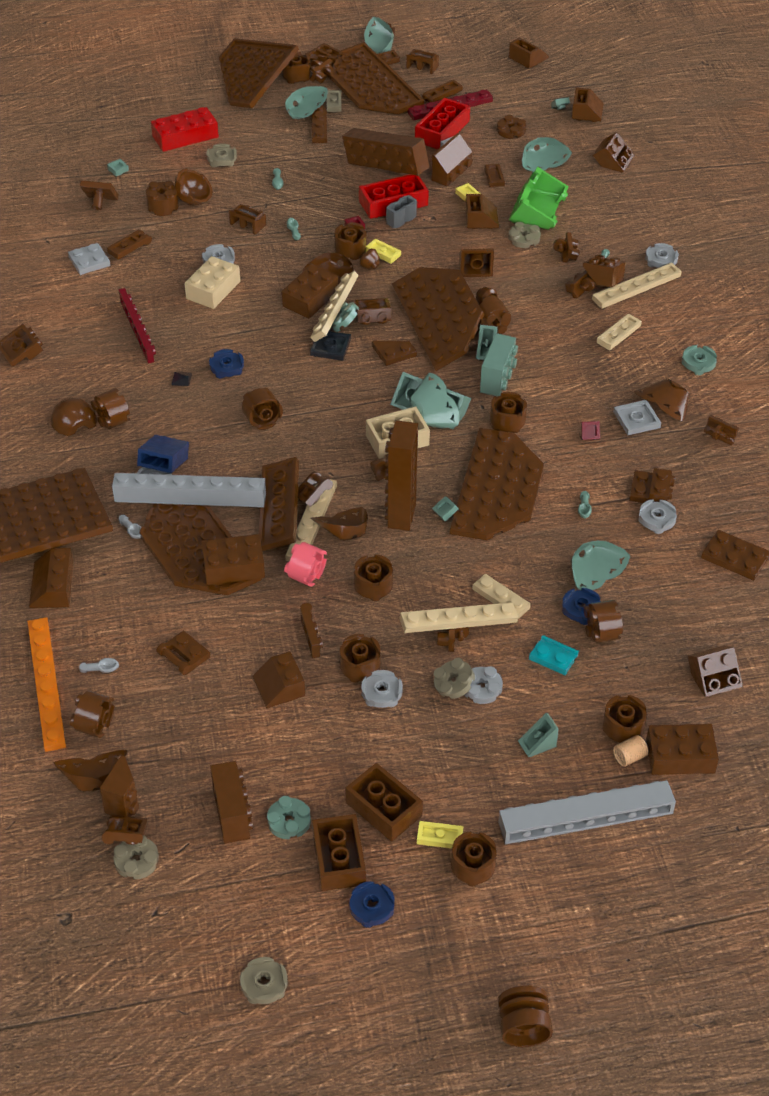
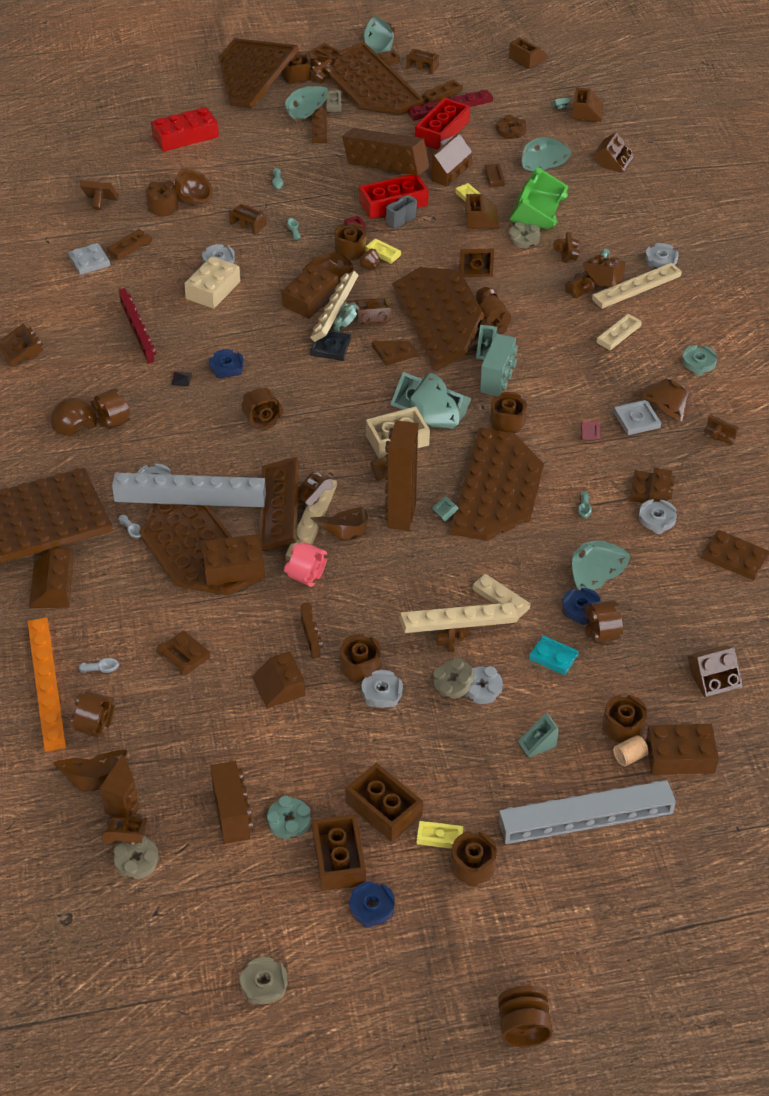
sand green plate [107,159,129,176] -> none
dark blue brick [137,434,189,473] -> none
dark tan plate [206,144,237,167] -> none
reddish brown brick [354,554,393,601] -> none

